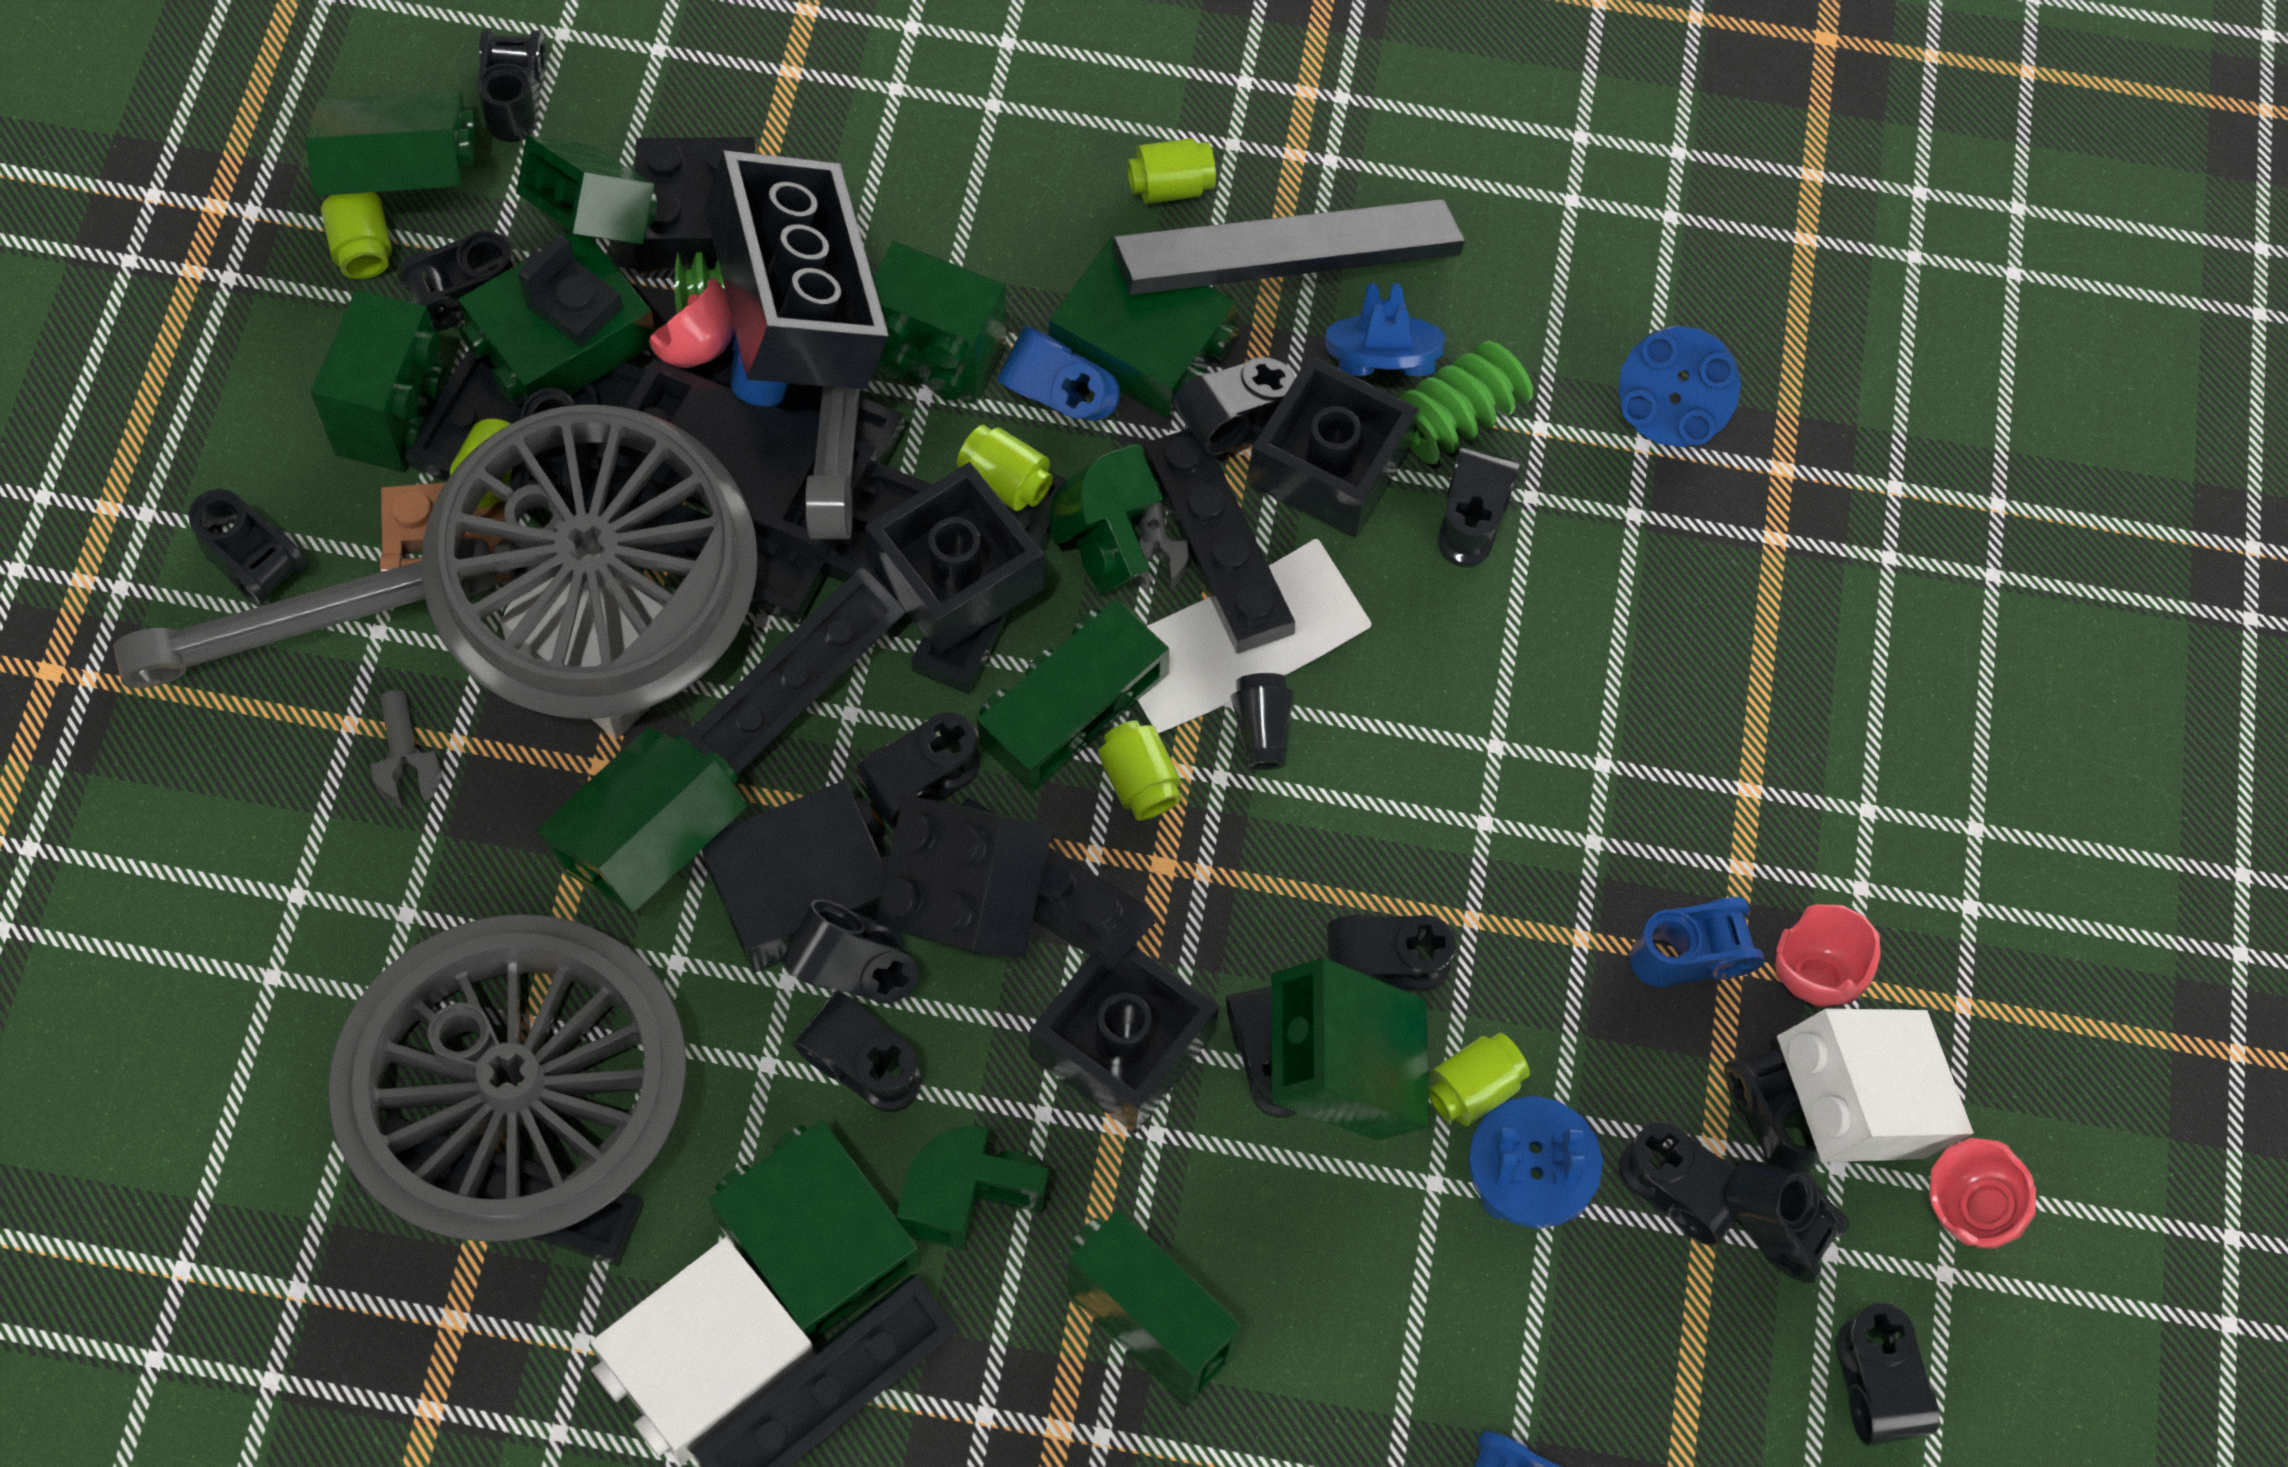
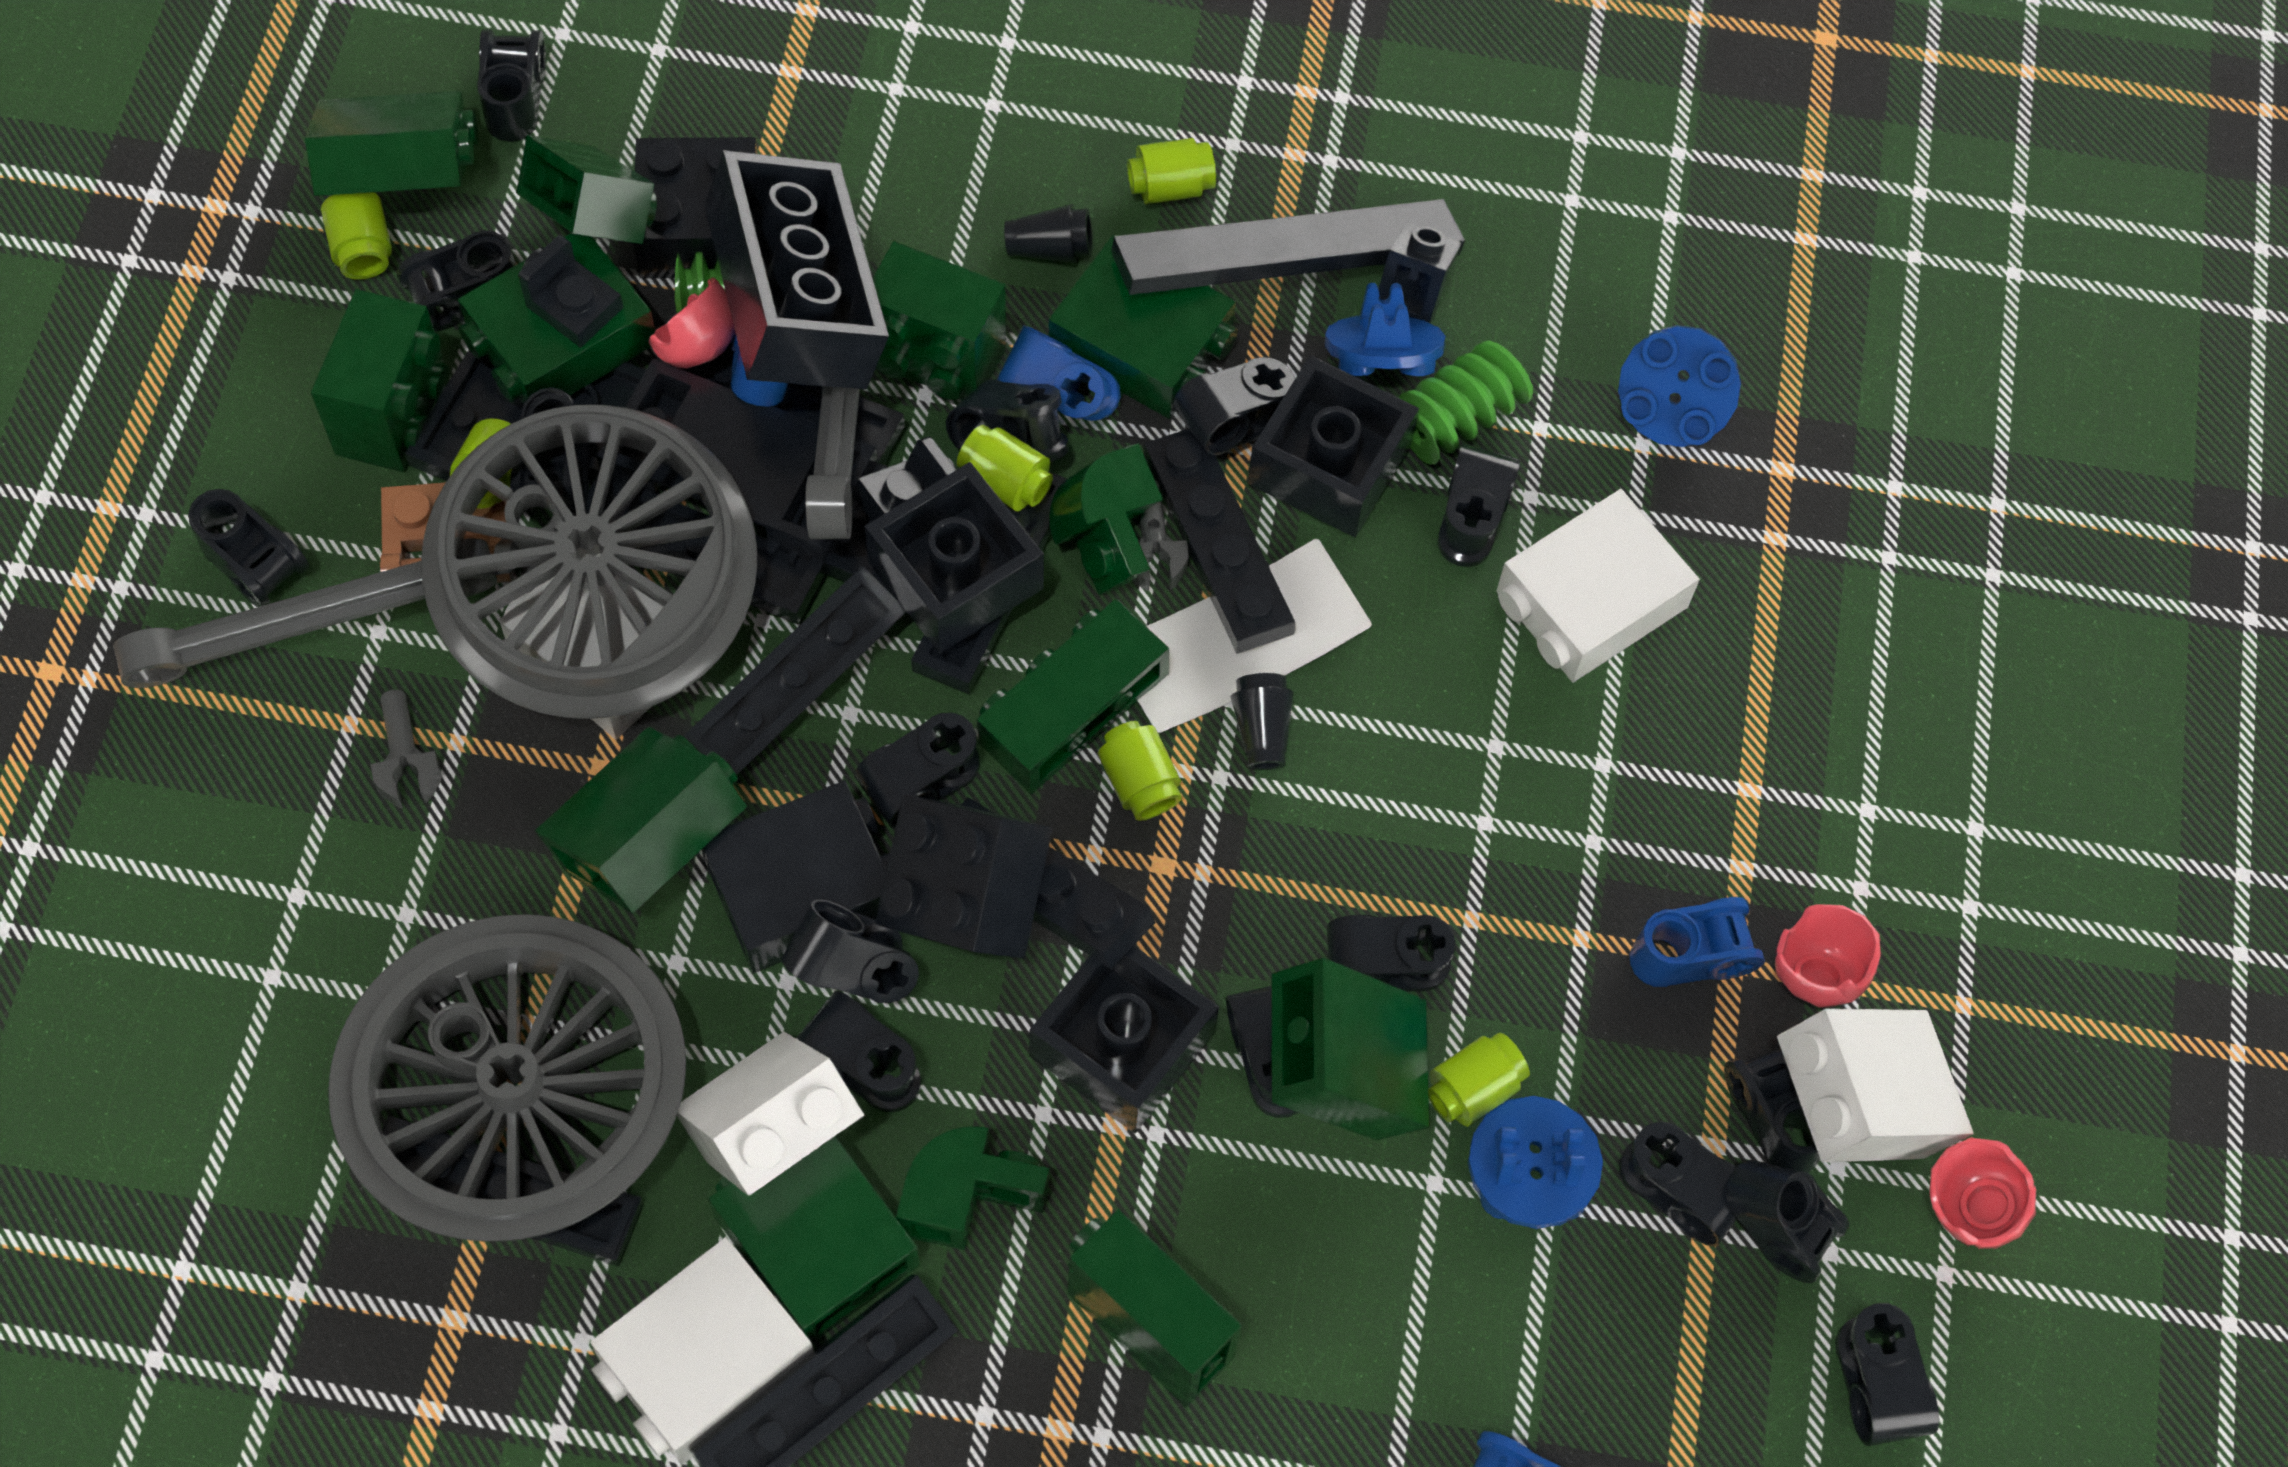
none -> white brick [677,1032,864,1196]
none -> black bracket [852,436,956,521]
none -> black piece [946,379,1069,462]
none -> black cone [1004,204,1093,263]
none -> black bracket [1378,223,1461,324]
none -> white brick [1496,489,1700,683]

